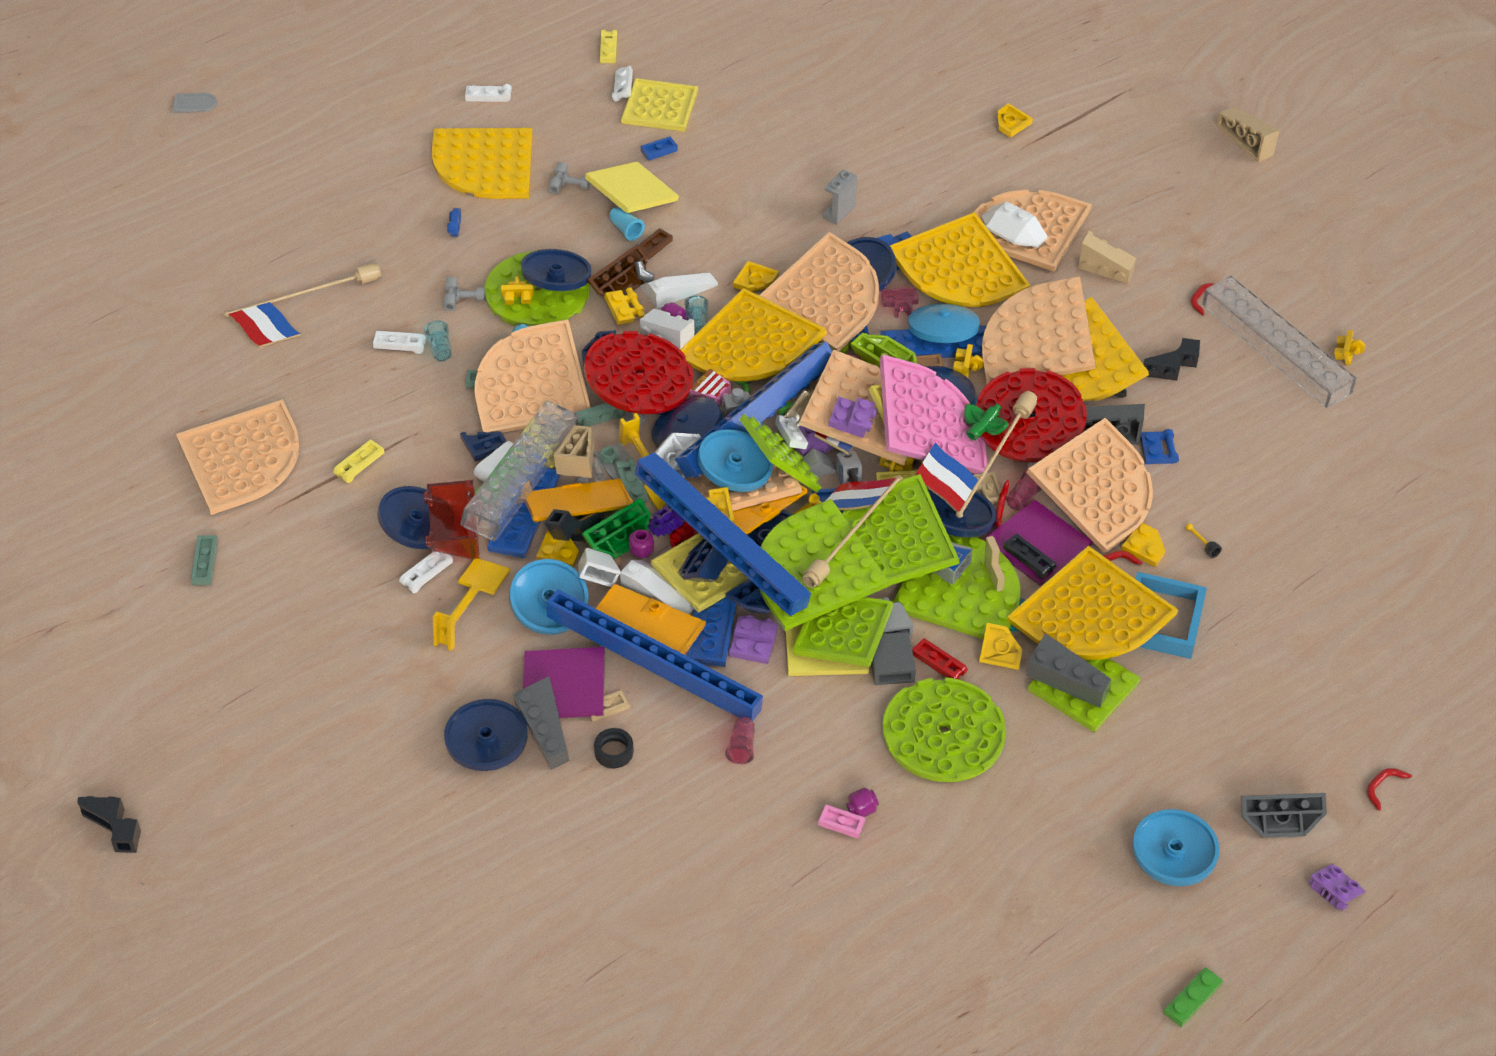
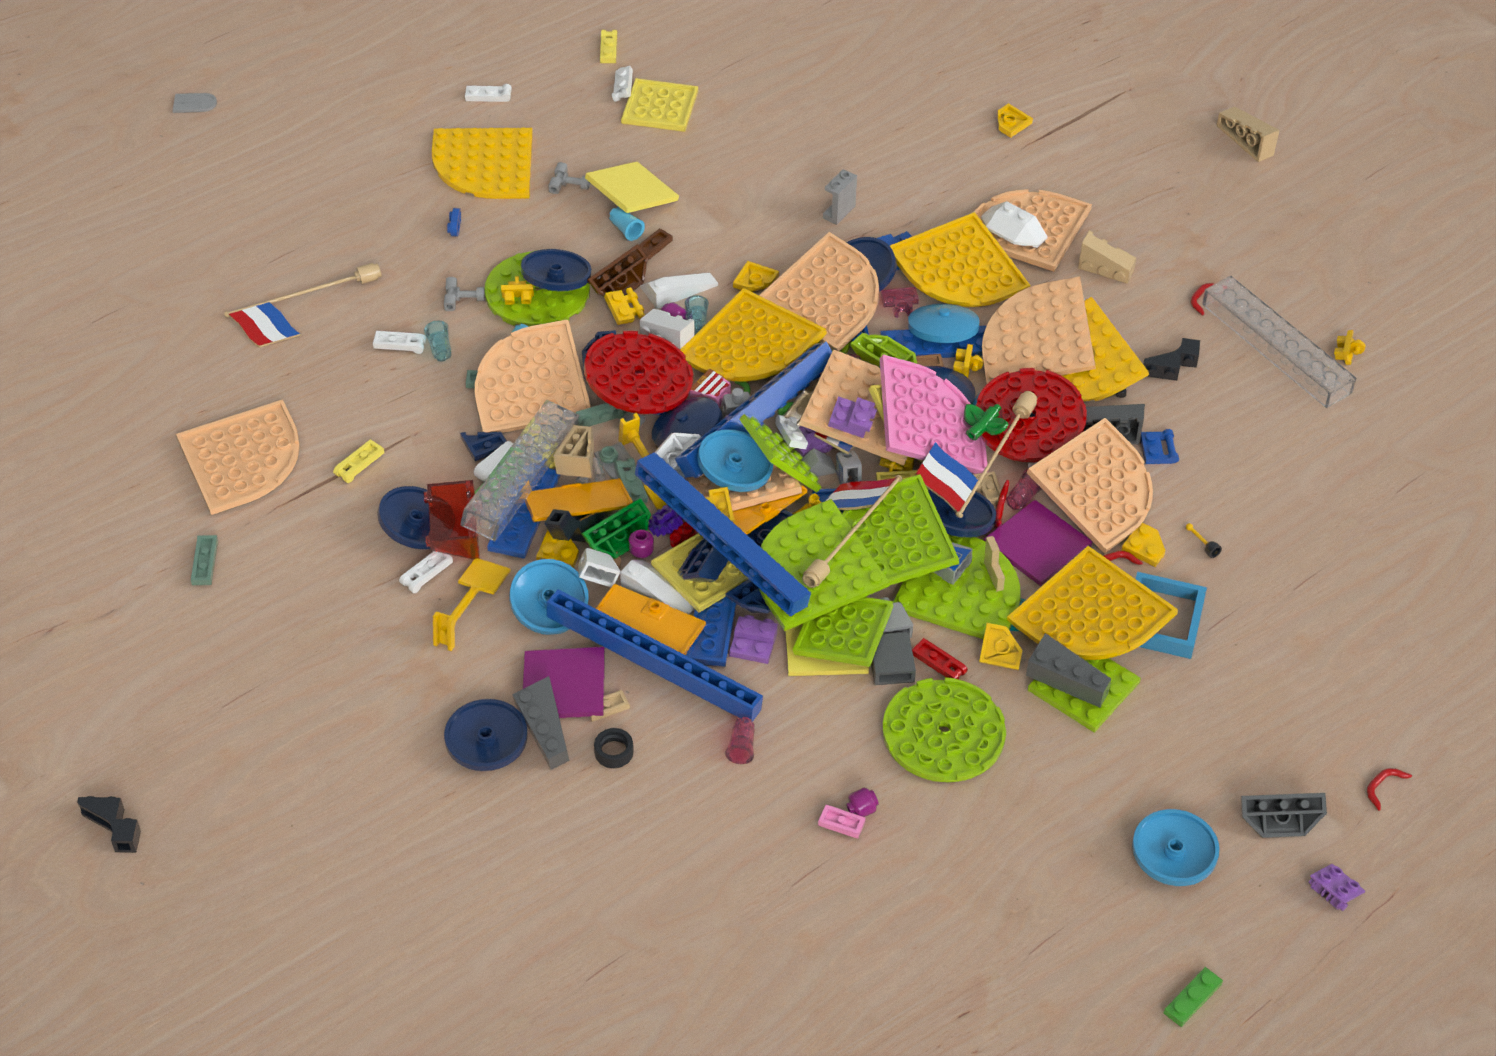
flat silver arm [634,261,655,283] -> none
blue plate [641,136,678,161] -> none
black plate [1003,534,1057,579] -> none

